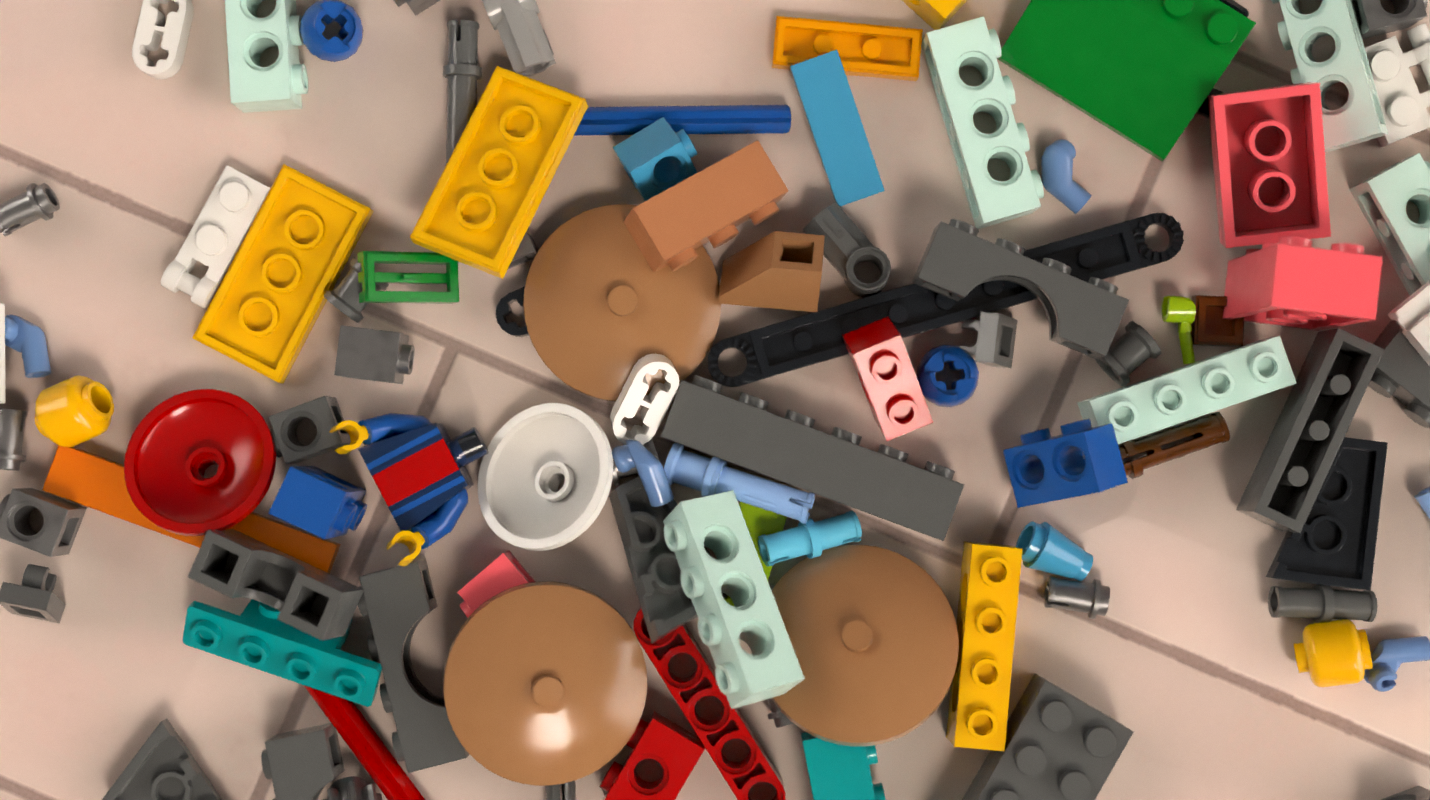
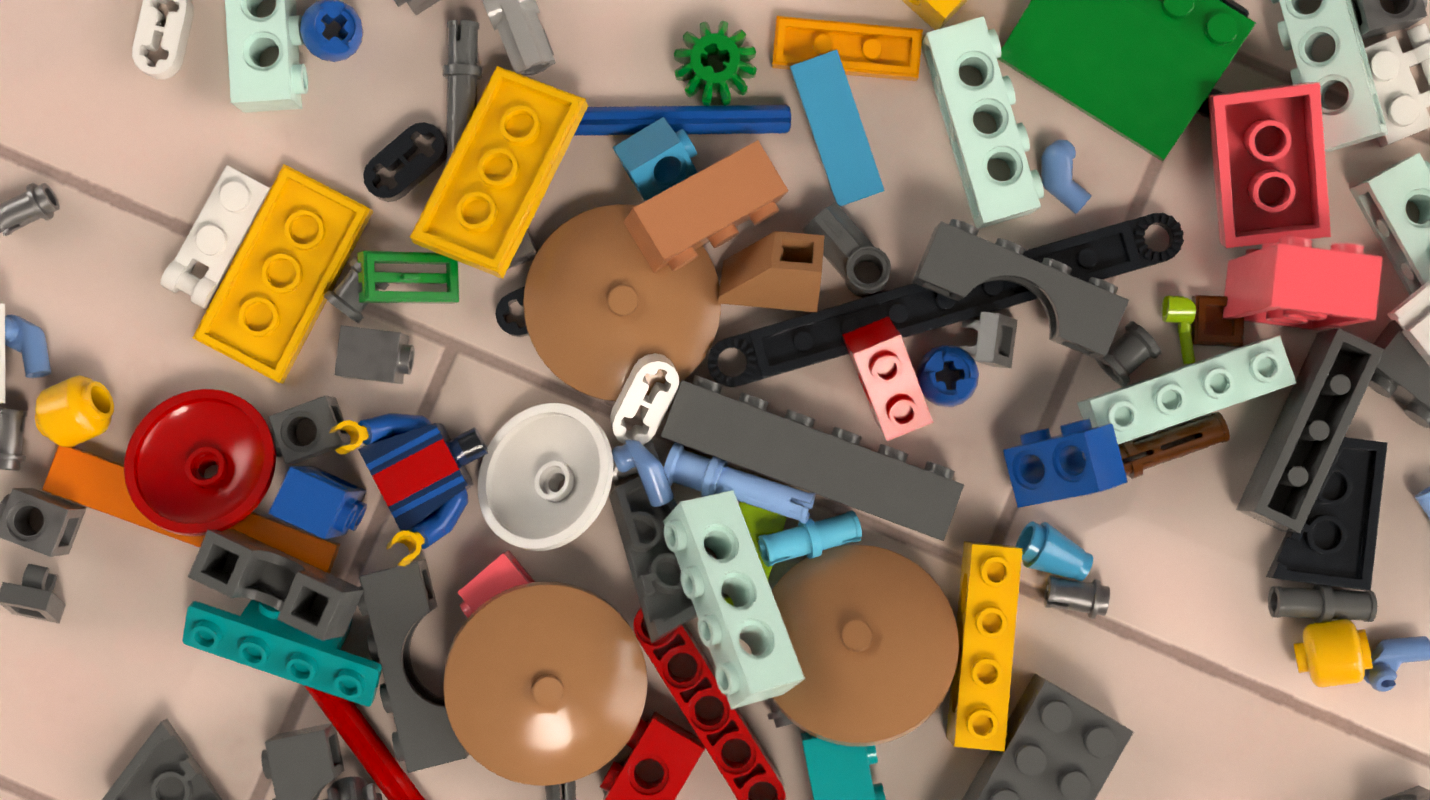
none -> black beam [363,122,446,202]
none -> green gear [674,21,757,106]

